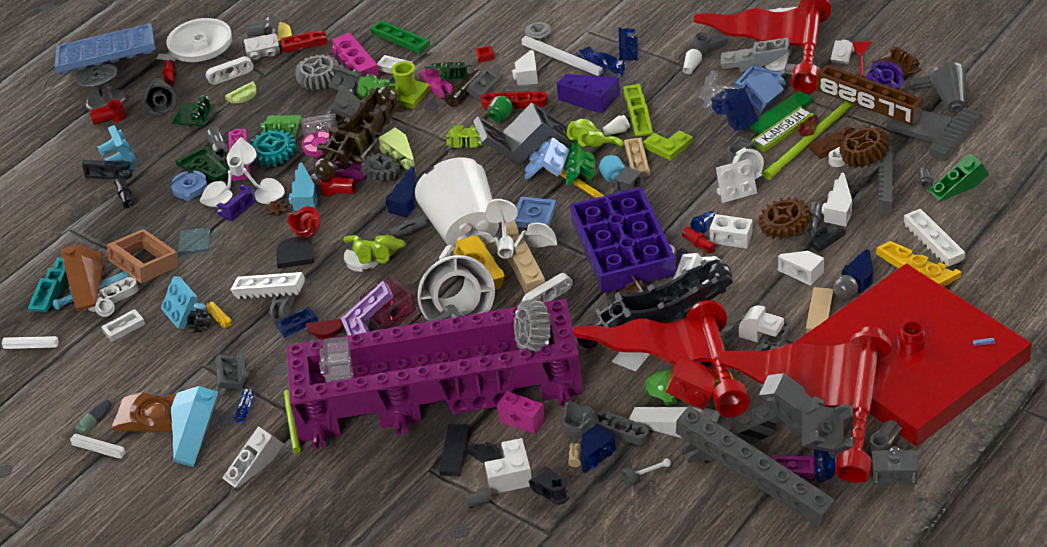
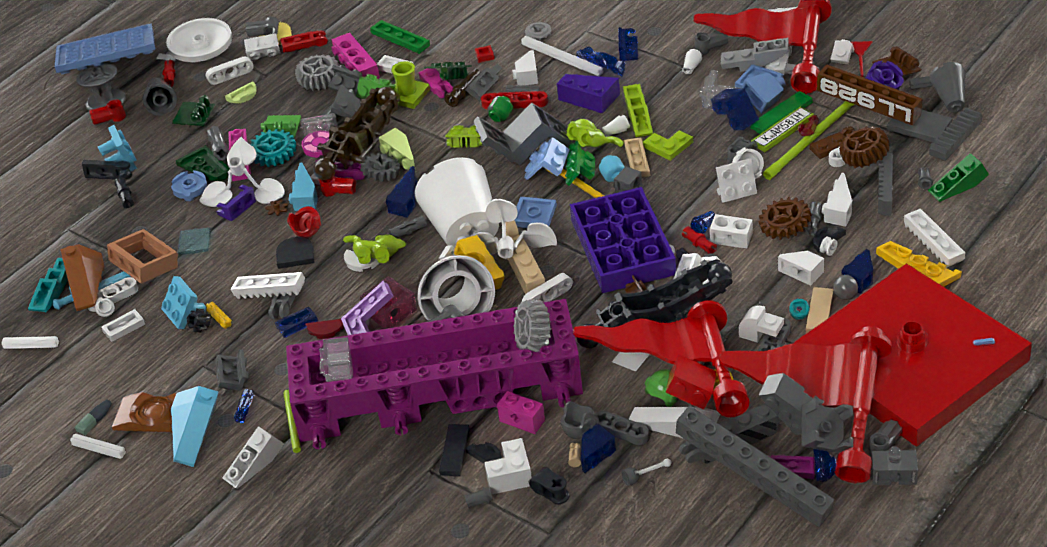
none -> teal tile [789,299,810,320]
none -> white bush [820,236,837,256]

